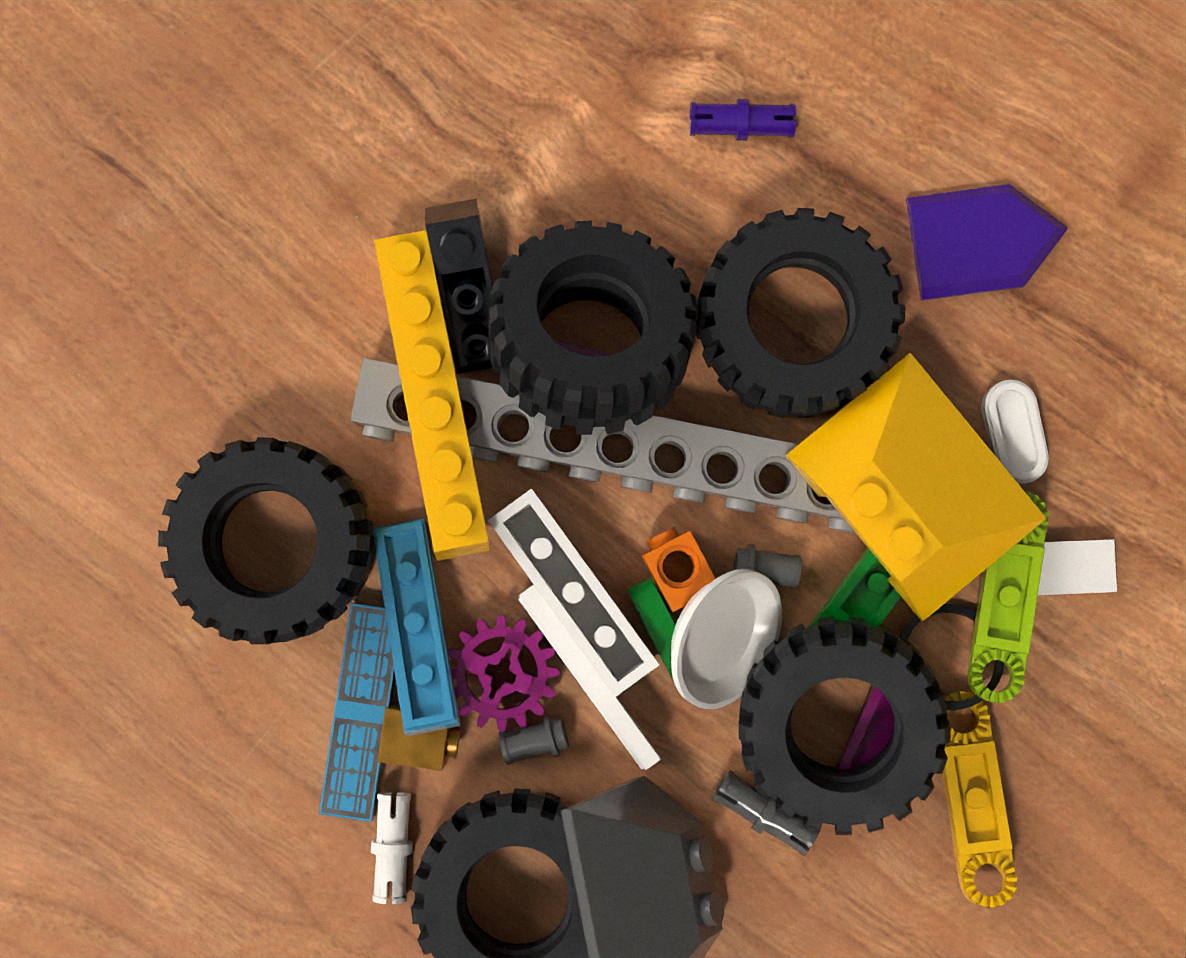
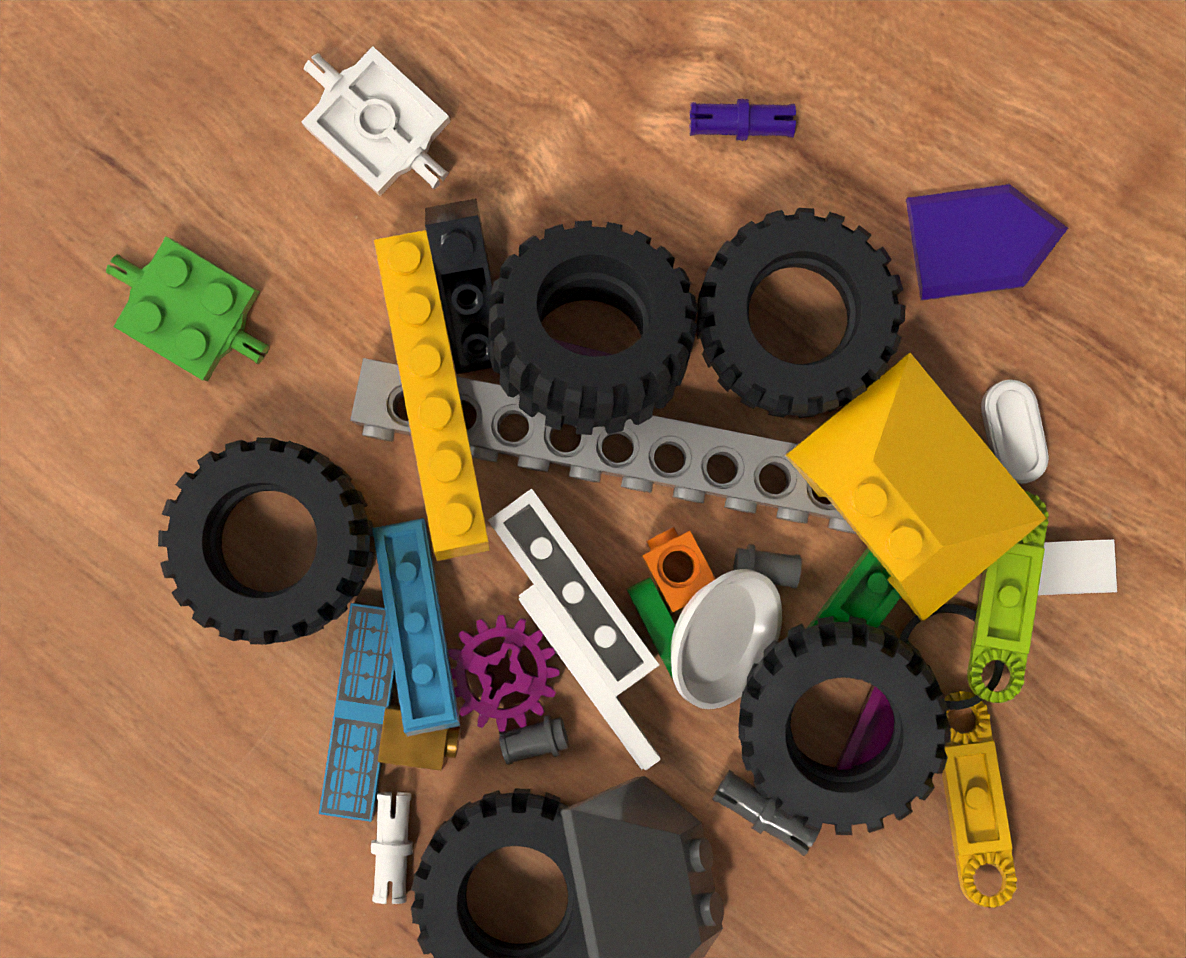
none -> bright green plate [106,237,269,381]
none -> white plate [302,46,451,196]

